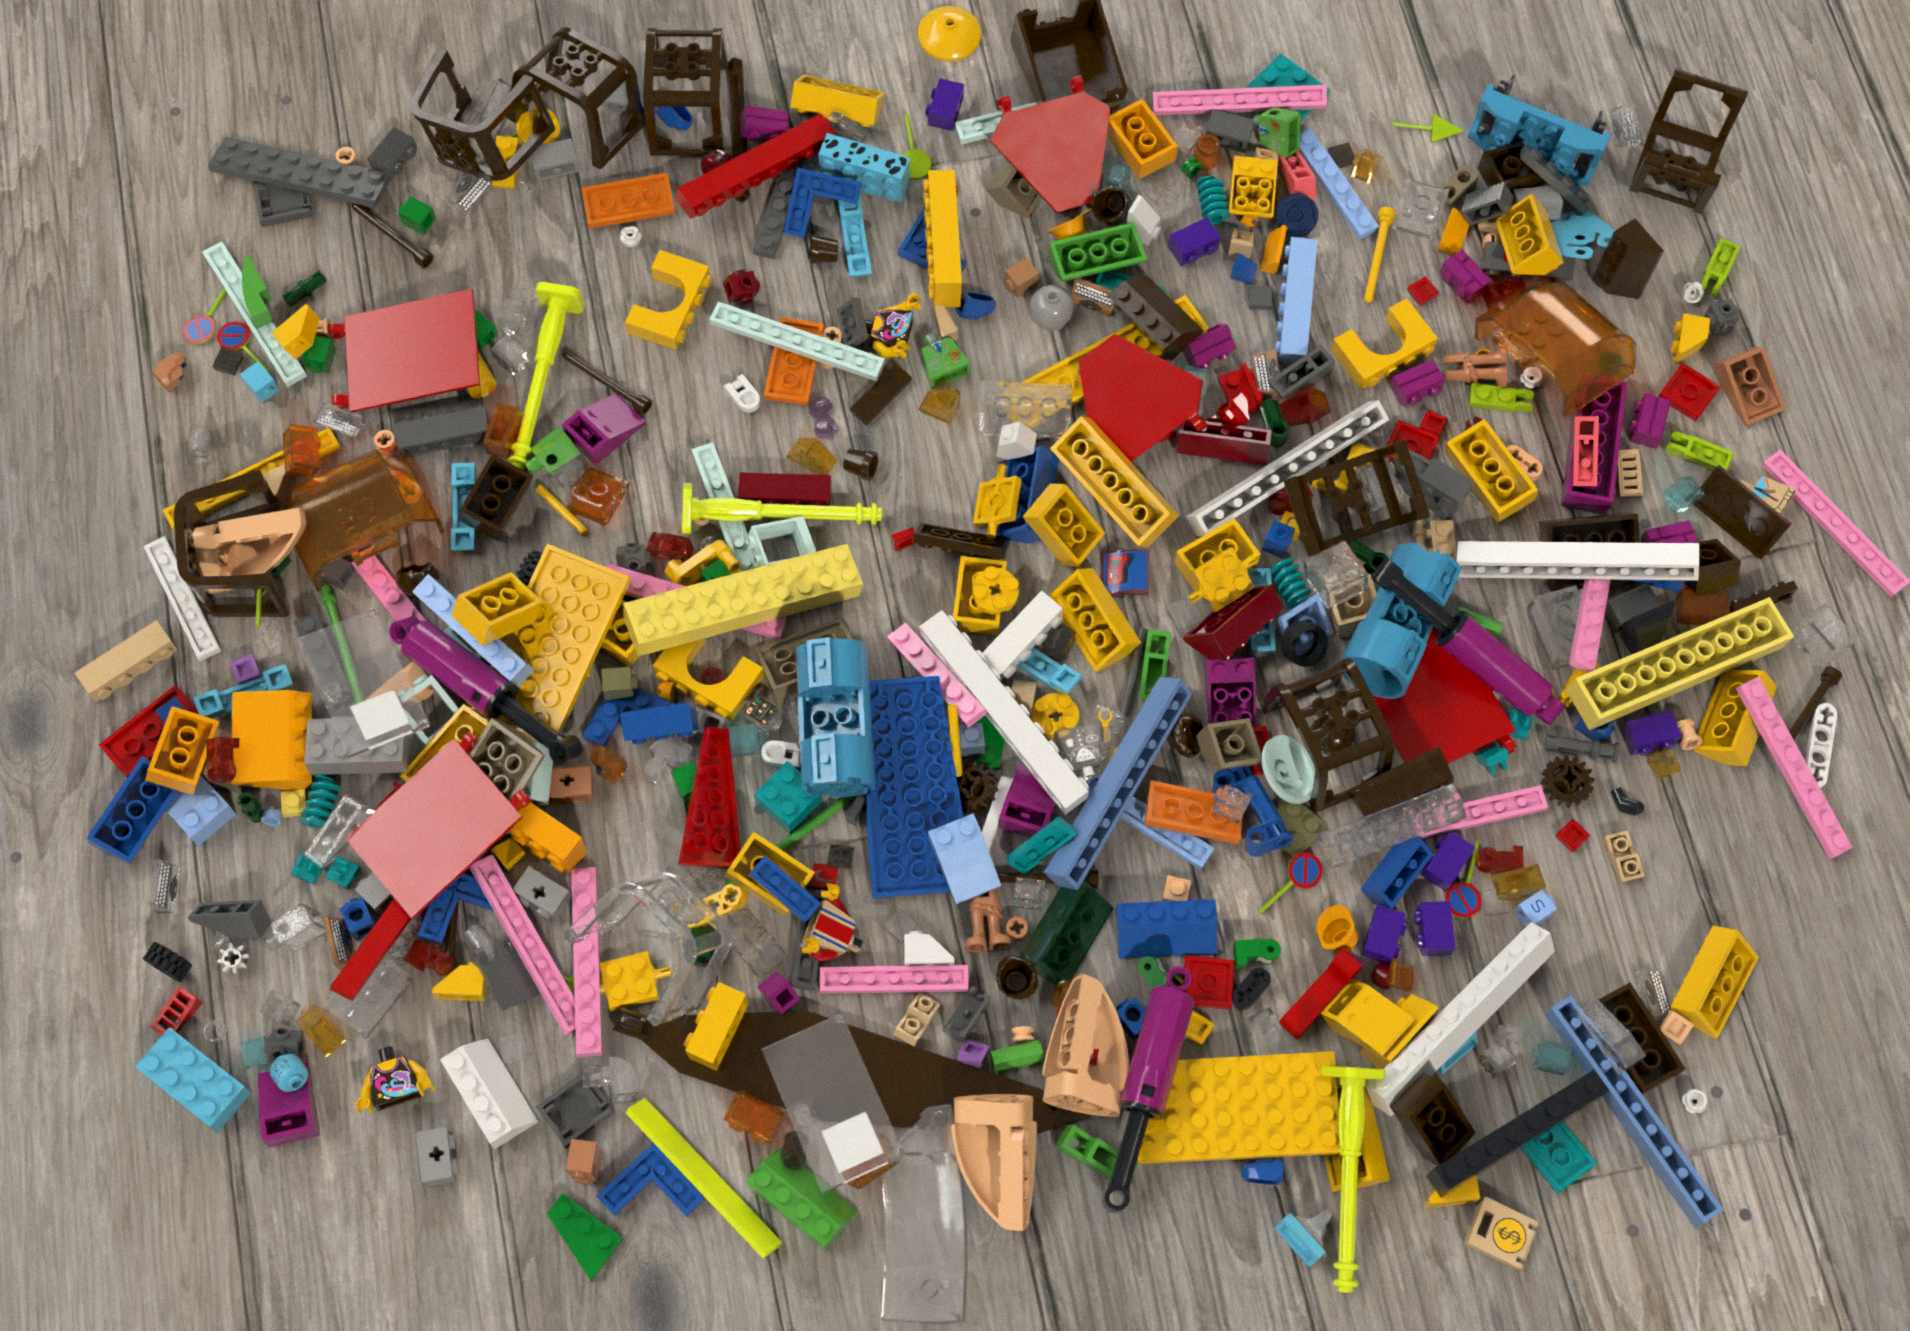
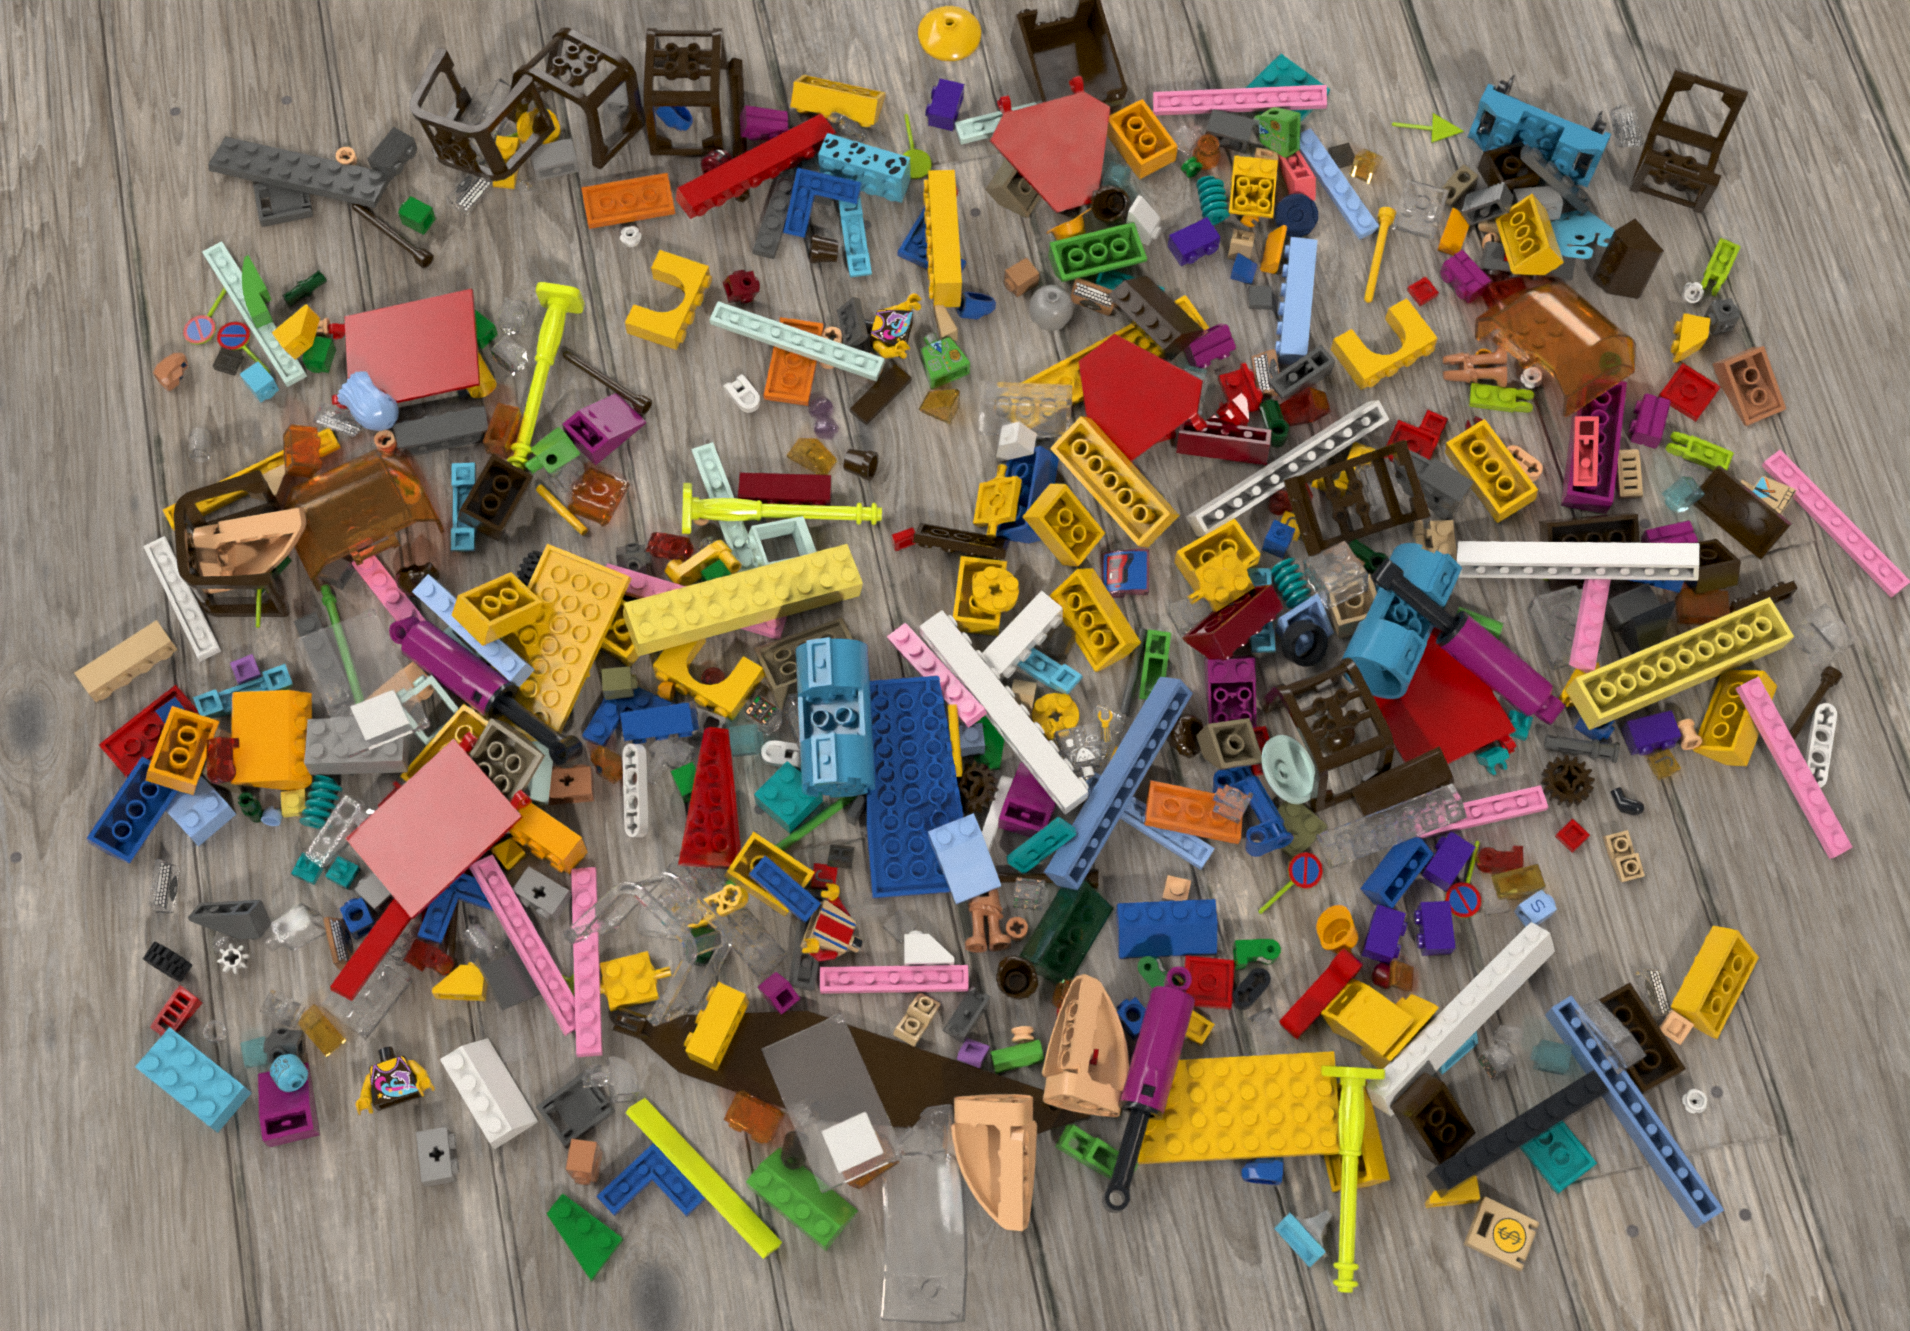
magenta brick [1390,360,1445,406] -> none
none -> light blue piece [337,371,399,431]
none -> white beam [622,743,648,838]

